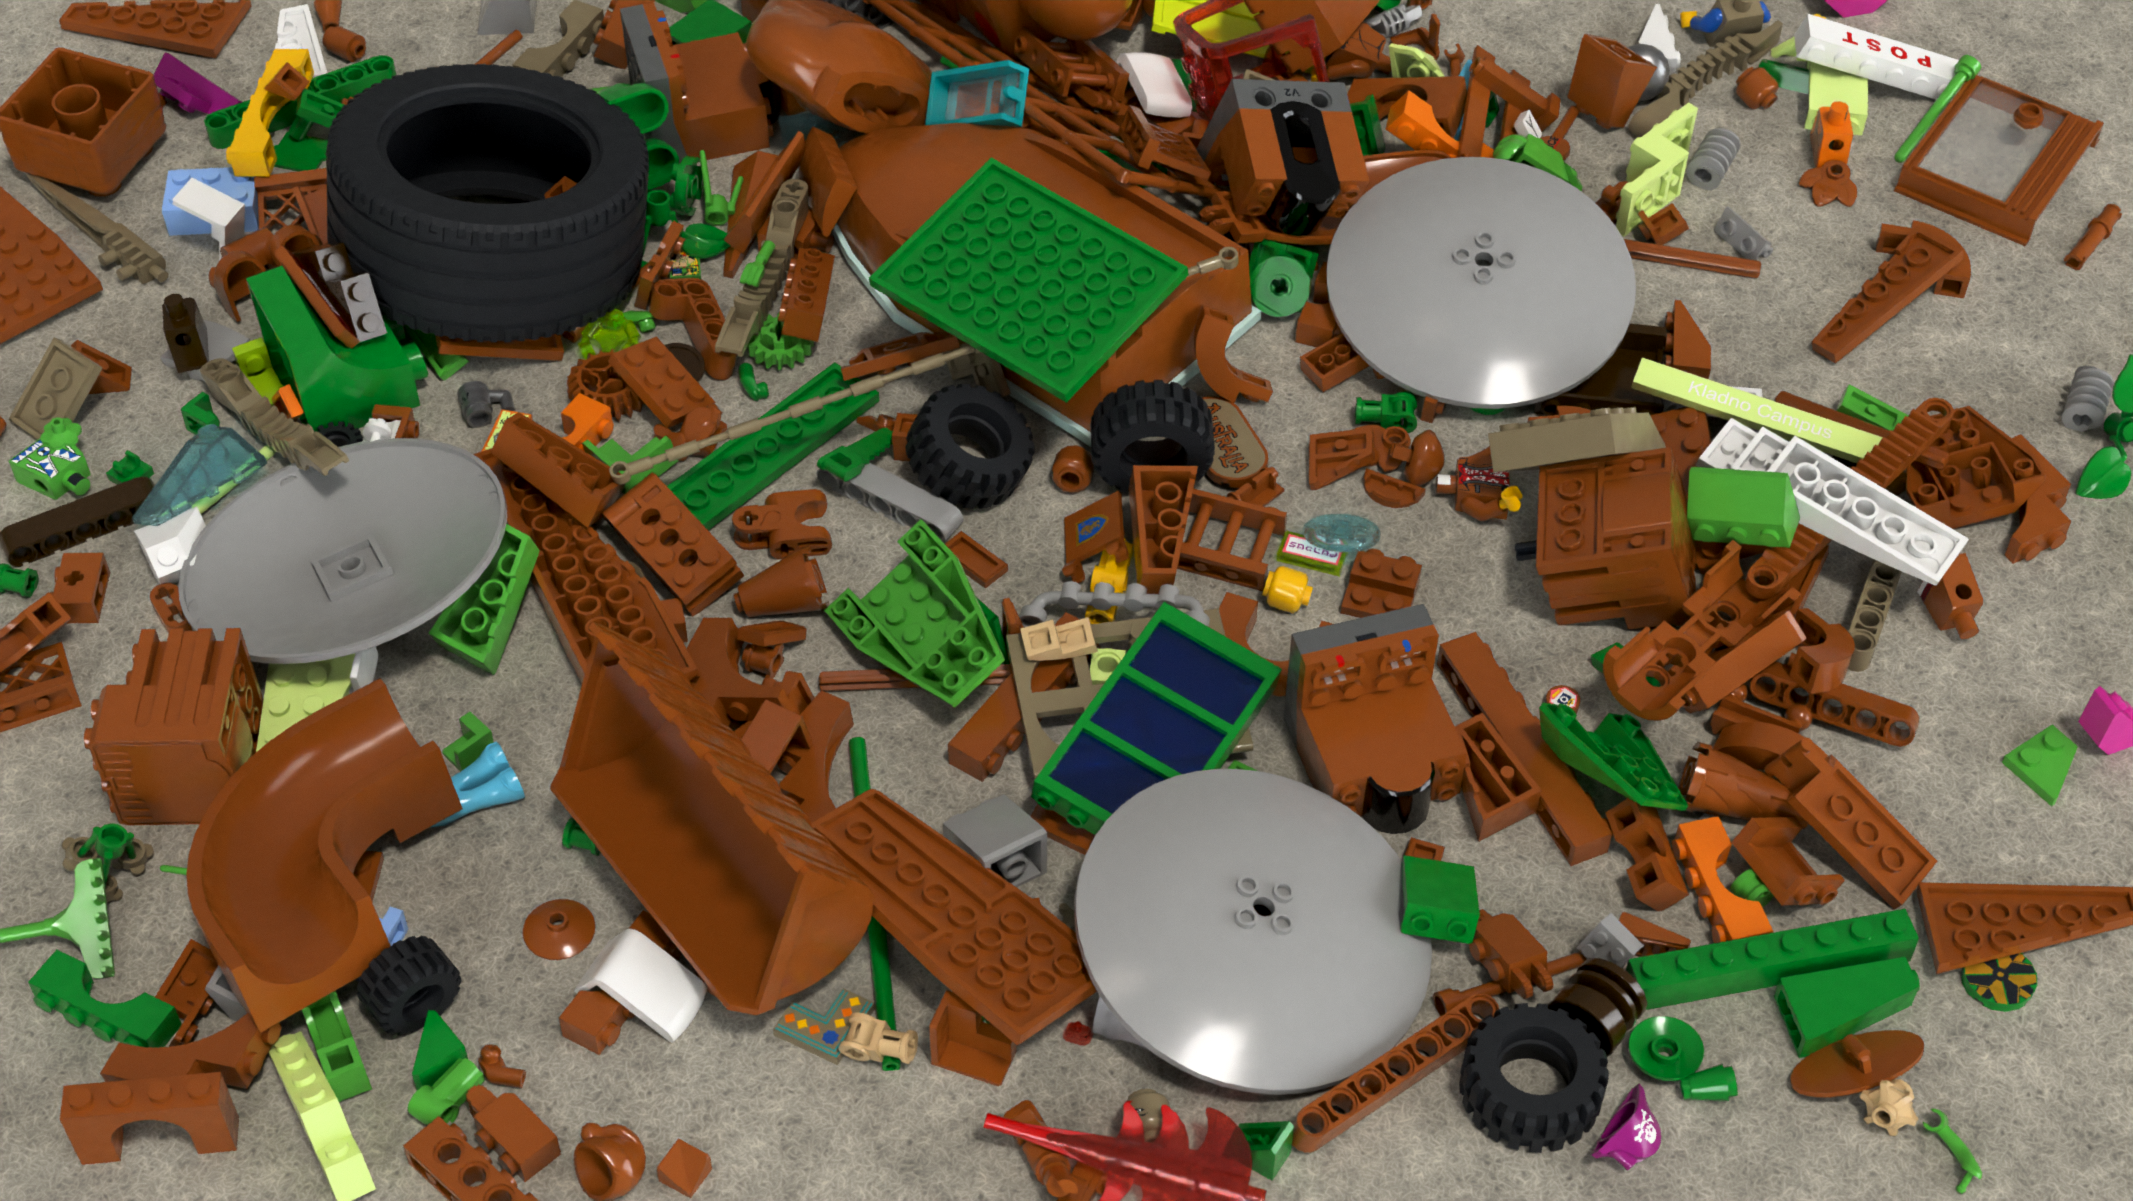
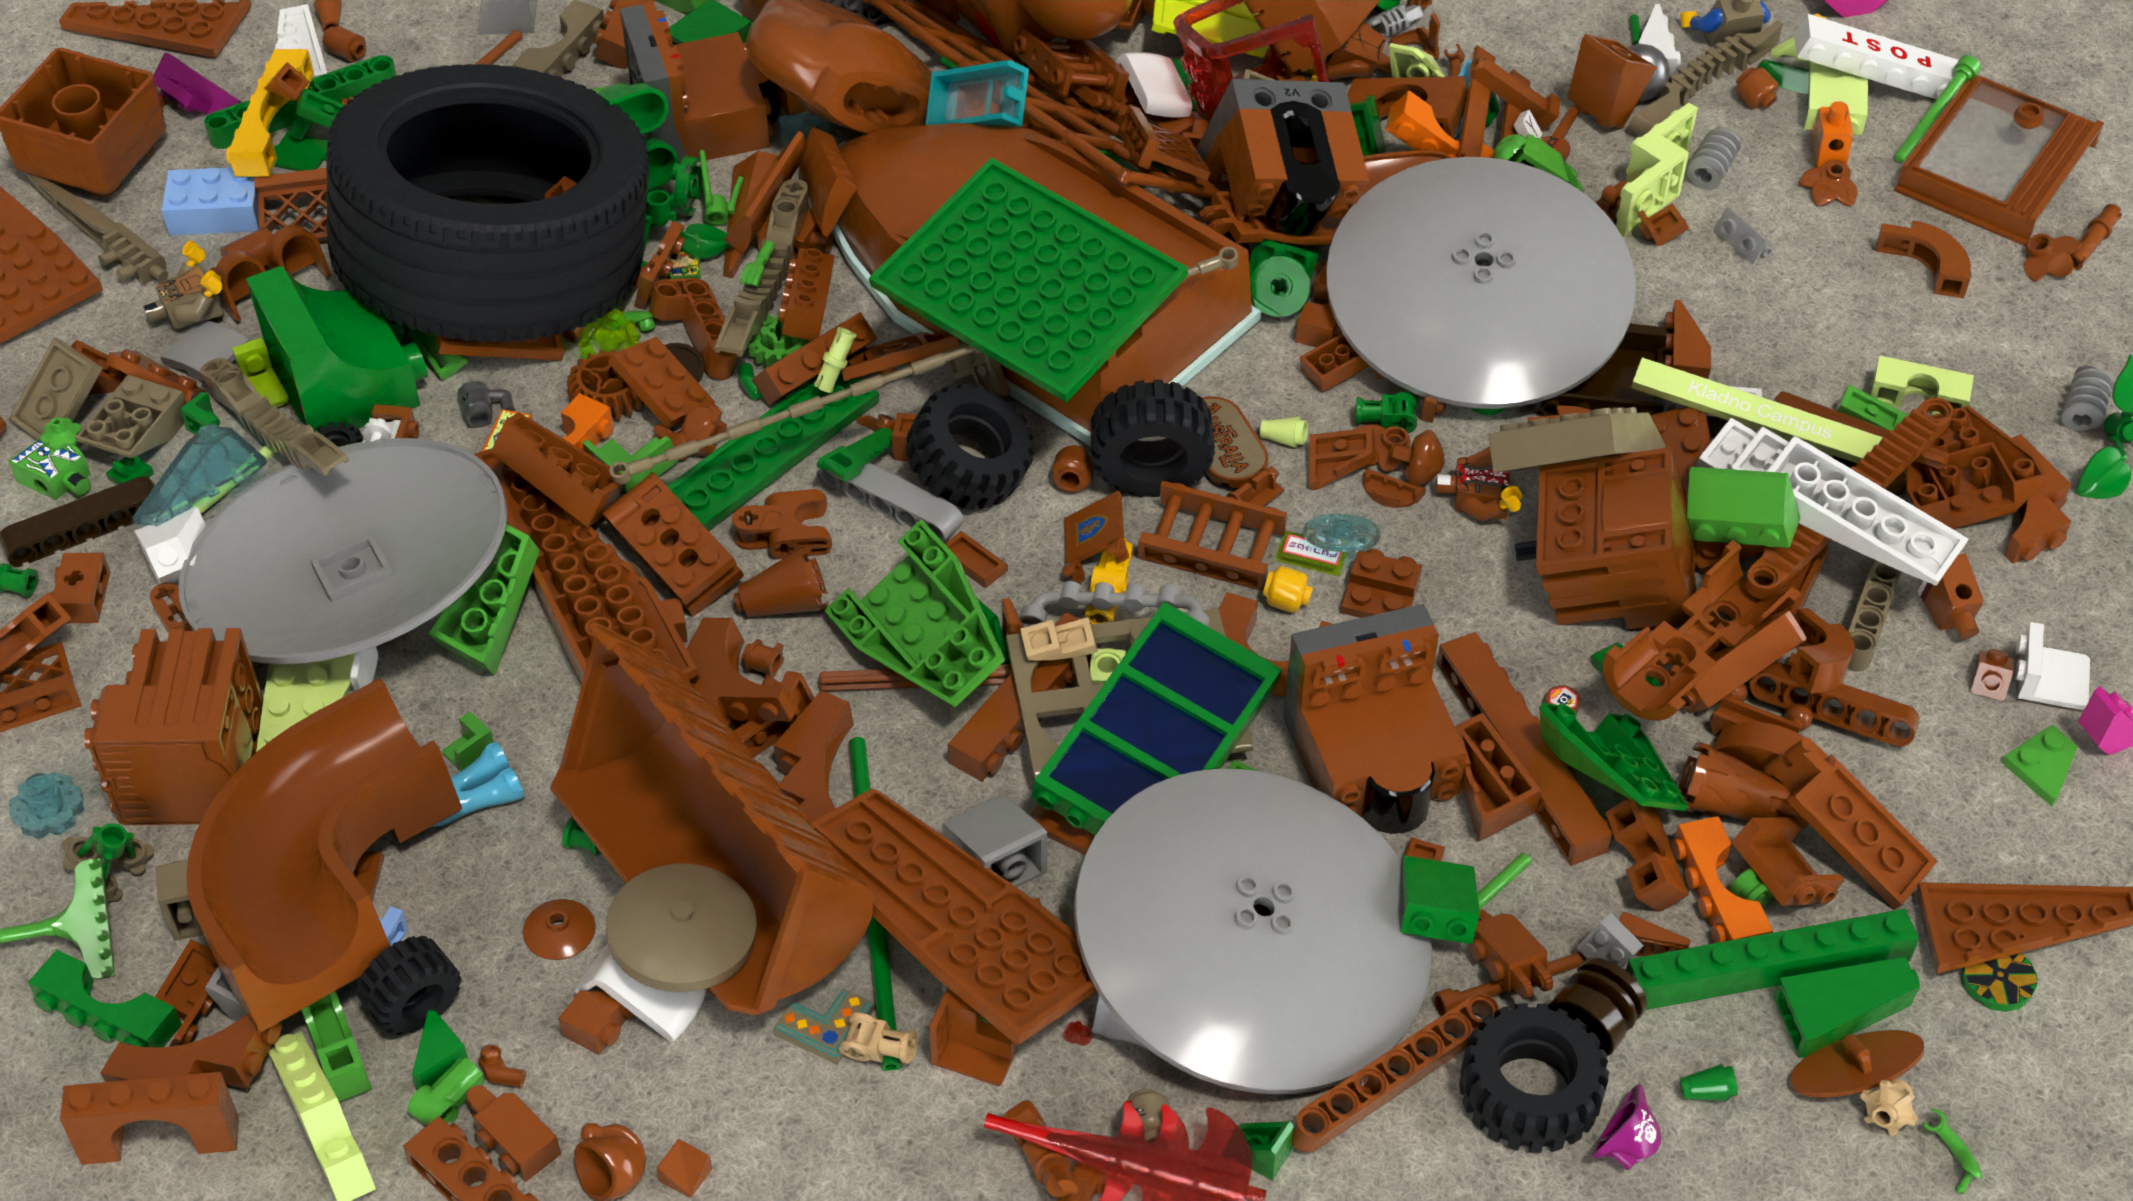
dark brown torso [162,294,209,373] -> none
white panel [173,178,245,261] -> none
orange tile [271,384,304,422] -> none
dark orange tile [274,245,360,349] -> none
dark brown arch [291,243,387,342] -> none
dark orange panel [293,186,328,245] -> none
dark orange tile [737,620,807,647] -> none
dark orange panel [741,700,813,774] -> none
dark orange wedge [1129,465,1198,594] -> none
dark orange arch [1194,305,1273,403] -> none
dark orange axle [1624,239,1761,279] -> none
green dish [1628,1016,1704,1081] -> none
dark orange wing [1812,226,1964,363] -> none
none -> clear light blue plant [9,772,85,838]
none -> dark tan slope [75,375,186,458]
none -> dark orange wing [105,349,206,403]
none -> torso [143,240,223,329]
none -> dark tan brick [155,860,204,941]
none -> dark tan dish [606,864,757,992]
none -> dark orange arch [752,312,877,406]
none -> yellowish green pin [814,327,857,393]
none -> yellowish green cone [1260,416,1308,448]
none -> bright green bar [1477,853,1532,910]
none -> green piece [1629,14,1641,45]
none -> yellowish green arch [1870,356,1974,415]
none -> bracket [1971,649,2014,701]
none -> white bracket [2015,622,2090,710]
none -> dark orange plate [2024,233,2081,282]

